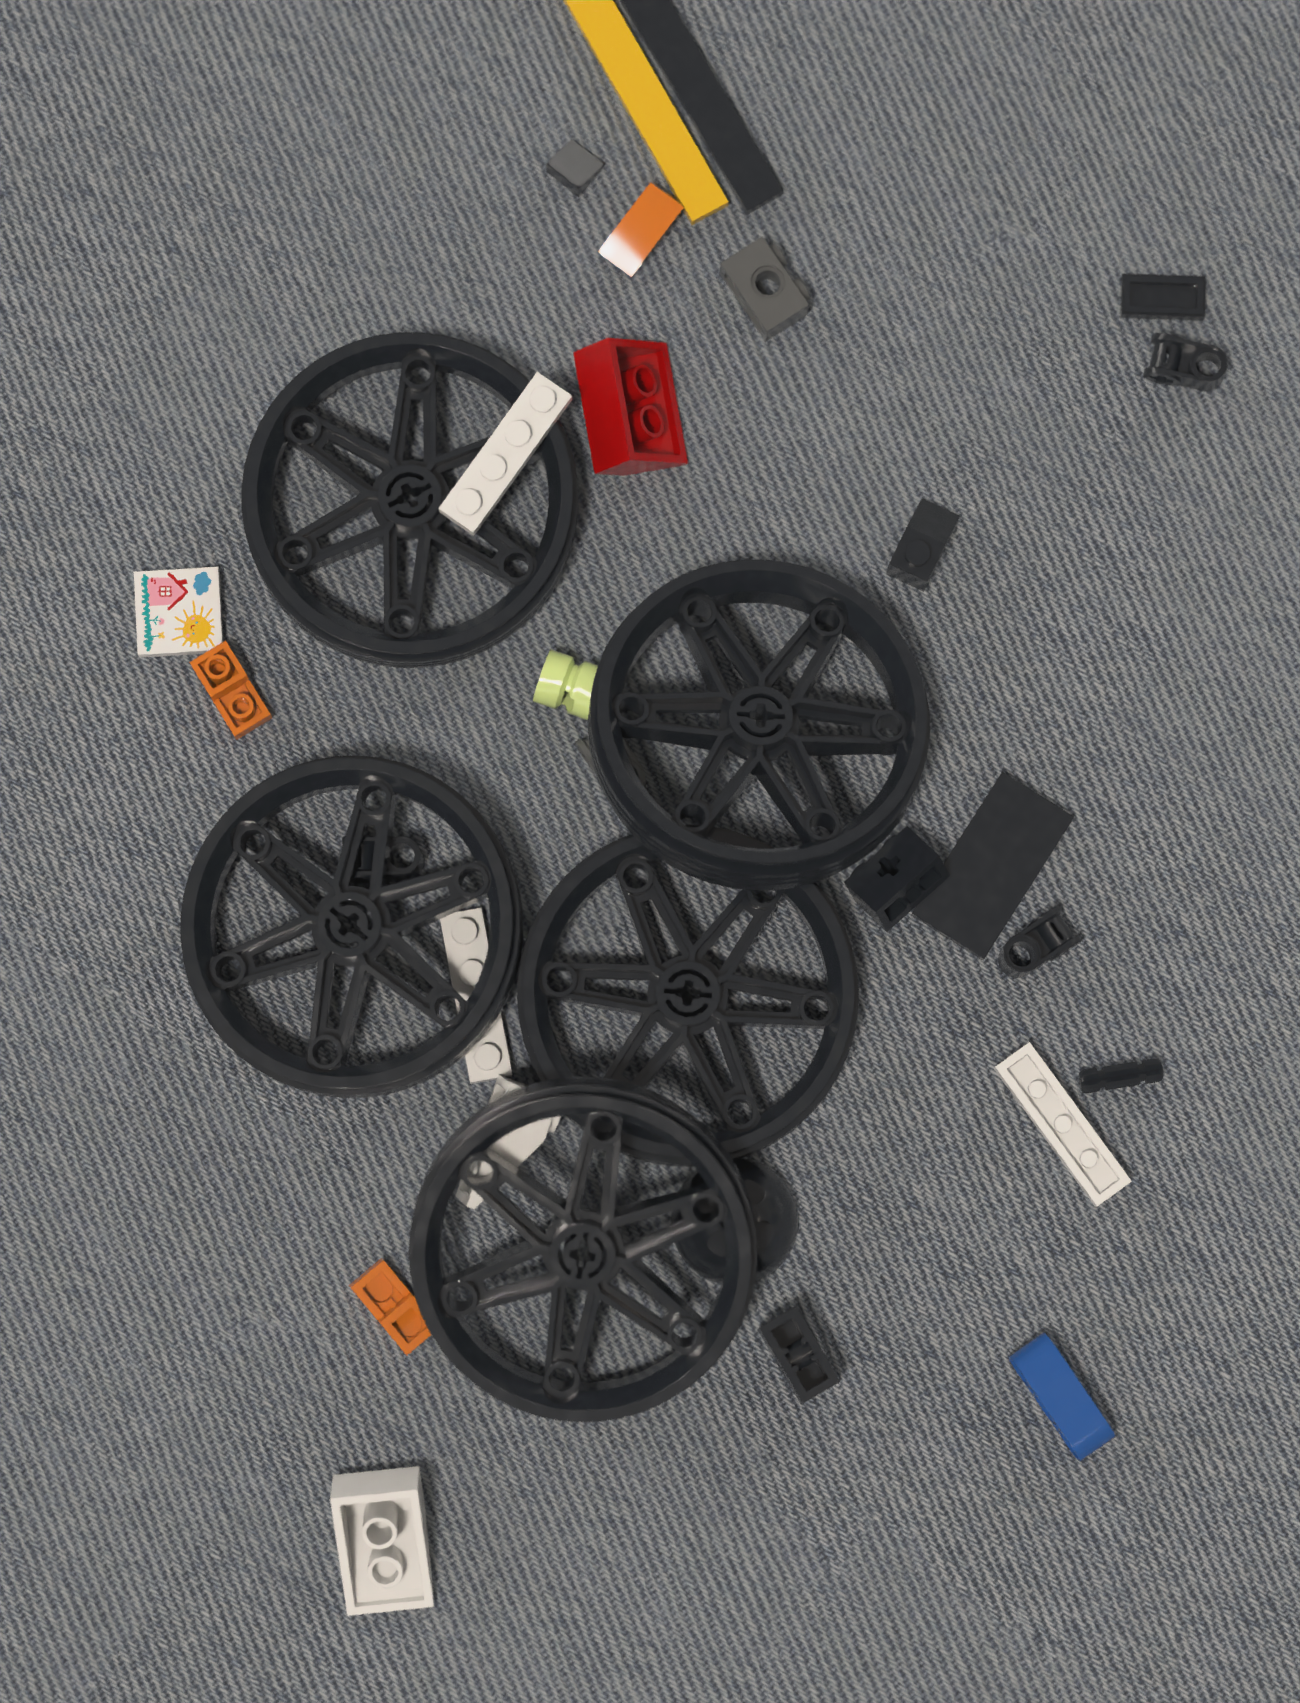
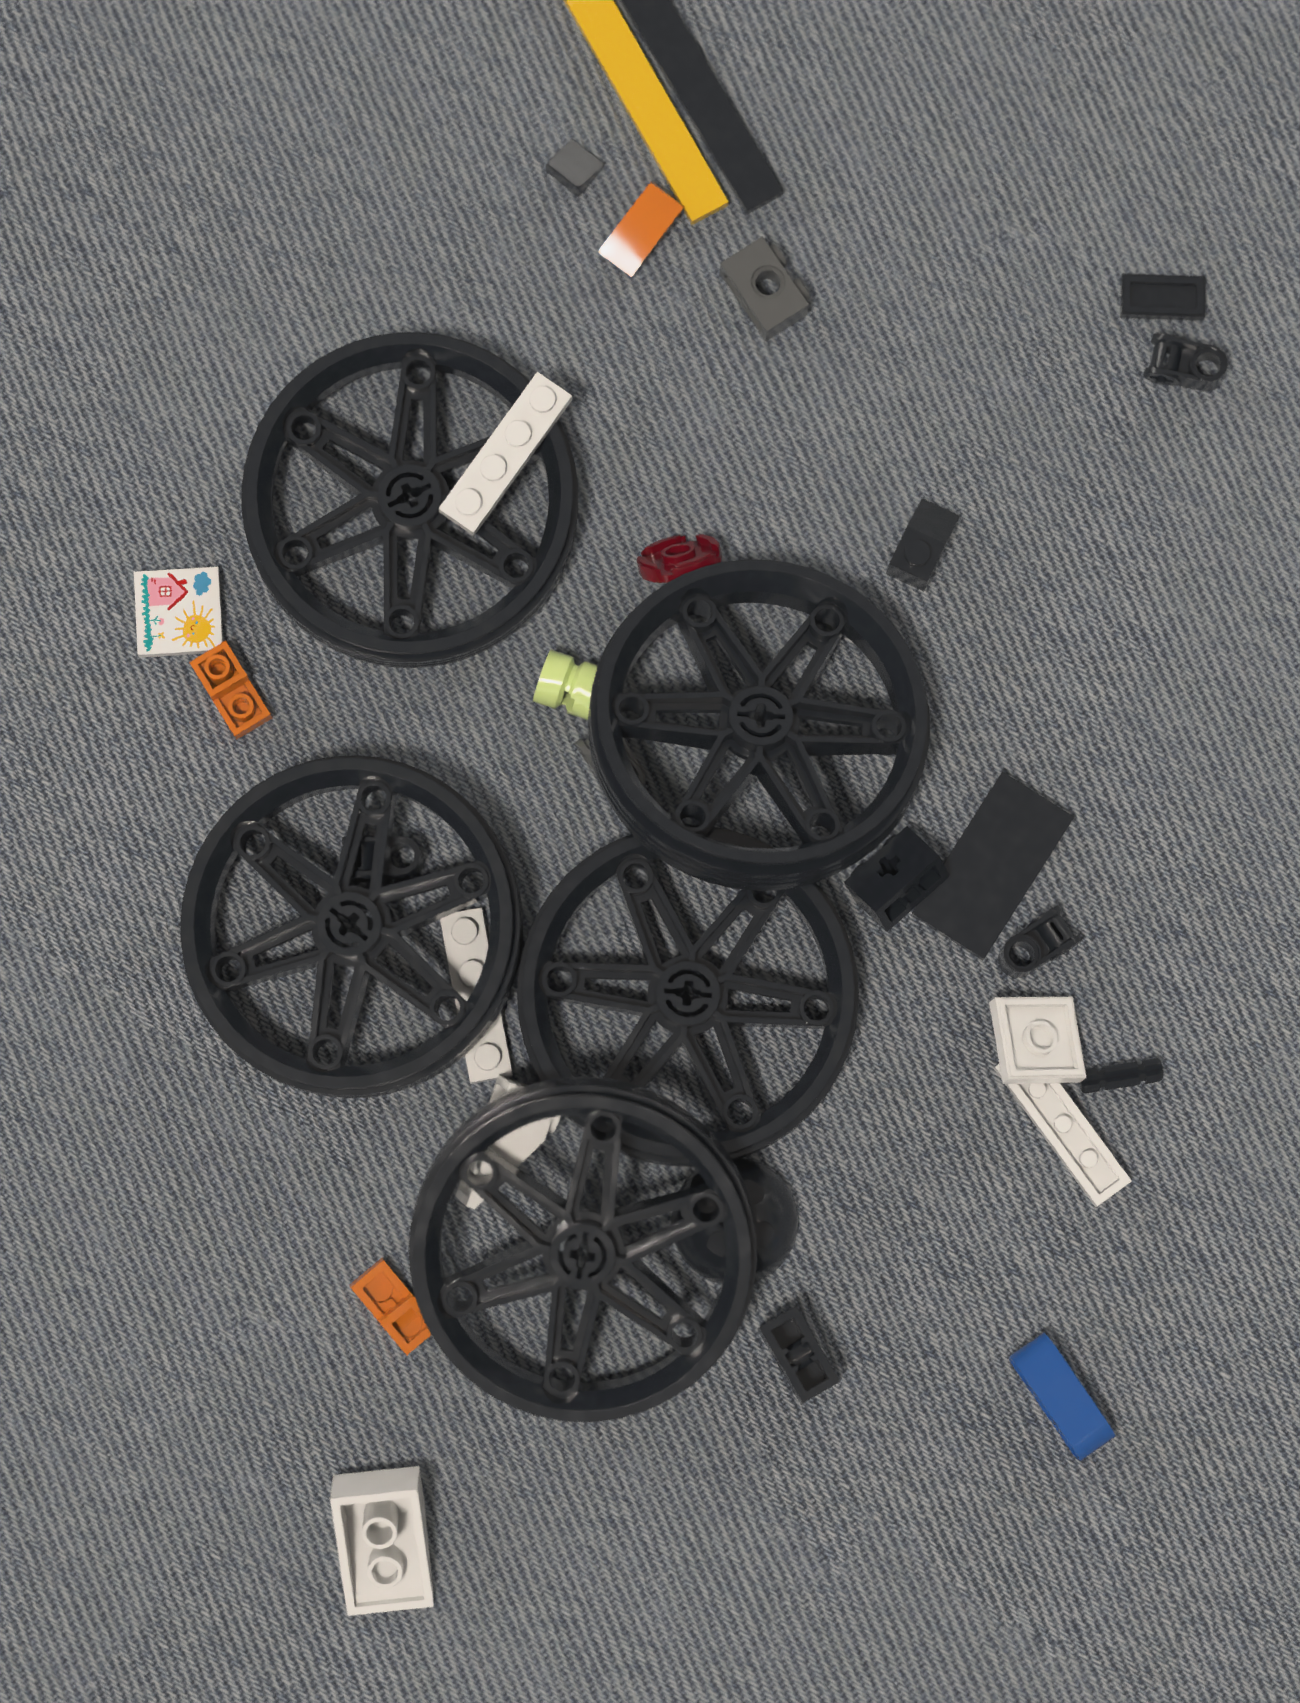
red slope [573,337,688,476] -> none
none -> dark red tile [636,534,722,583]
none -> white tile [989,997,1087,1084]

